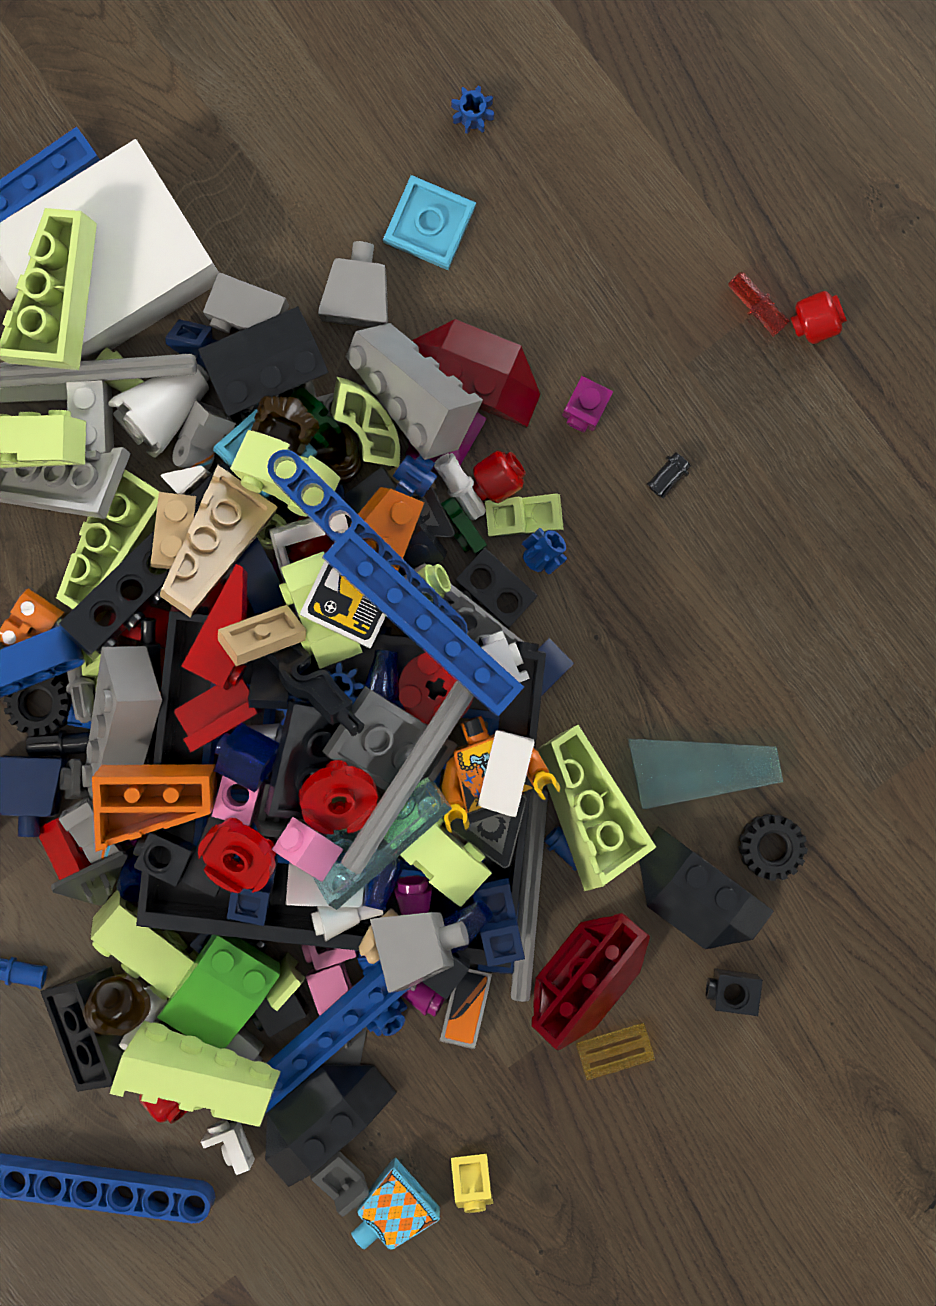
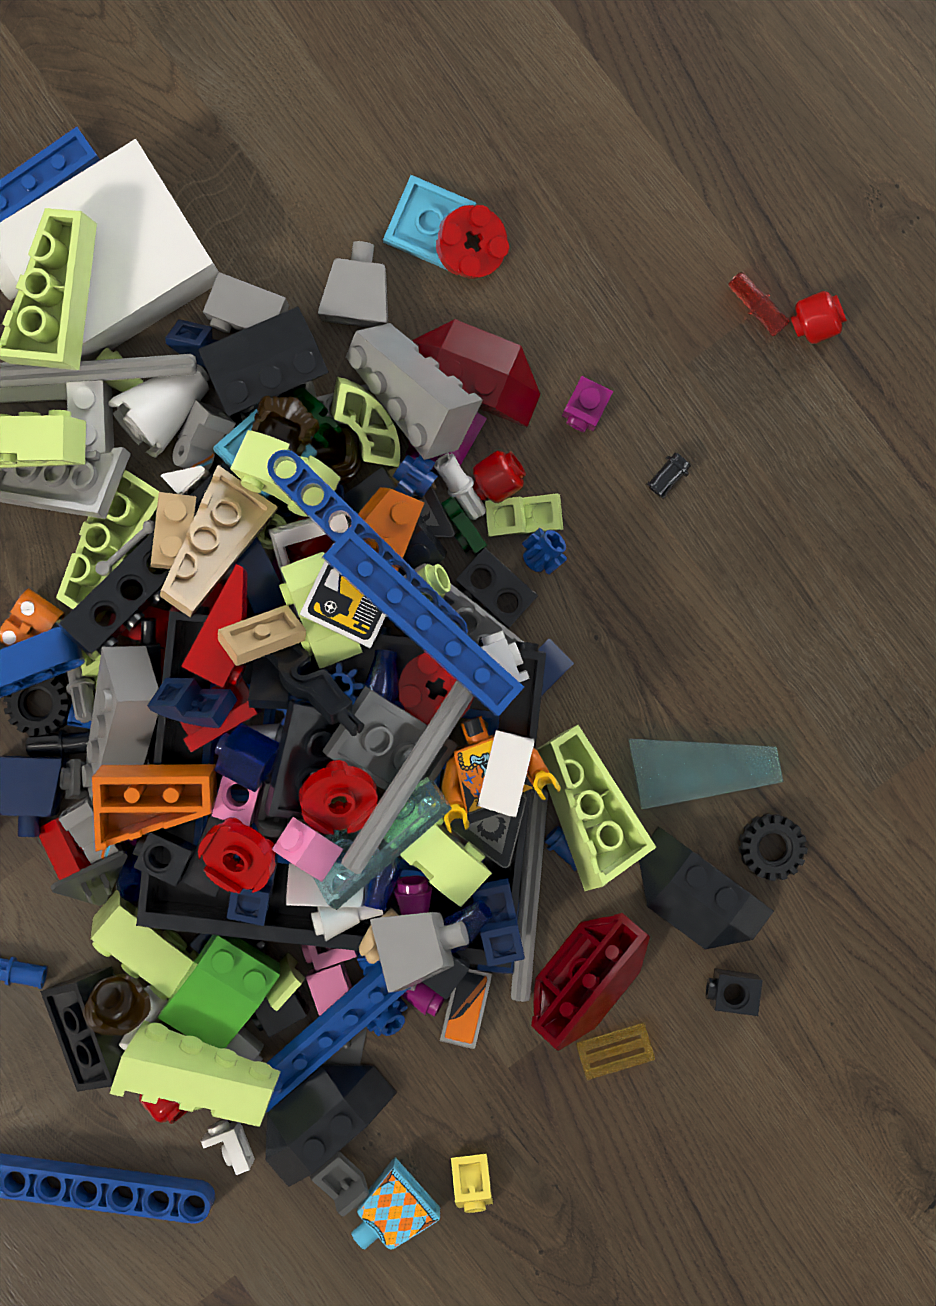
blue gear [451,86,494,134] -> none
none -> light grey hinge [95,520,155,576]
none -> dark blue slope [147,678,238,728]
none -> red plate [436,205,509,279]

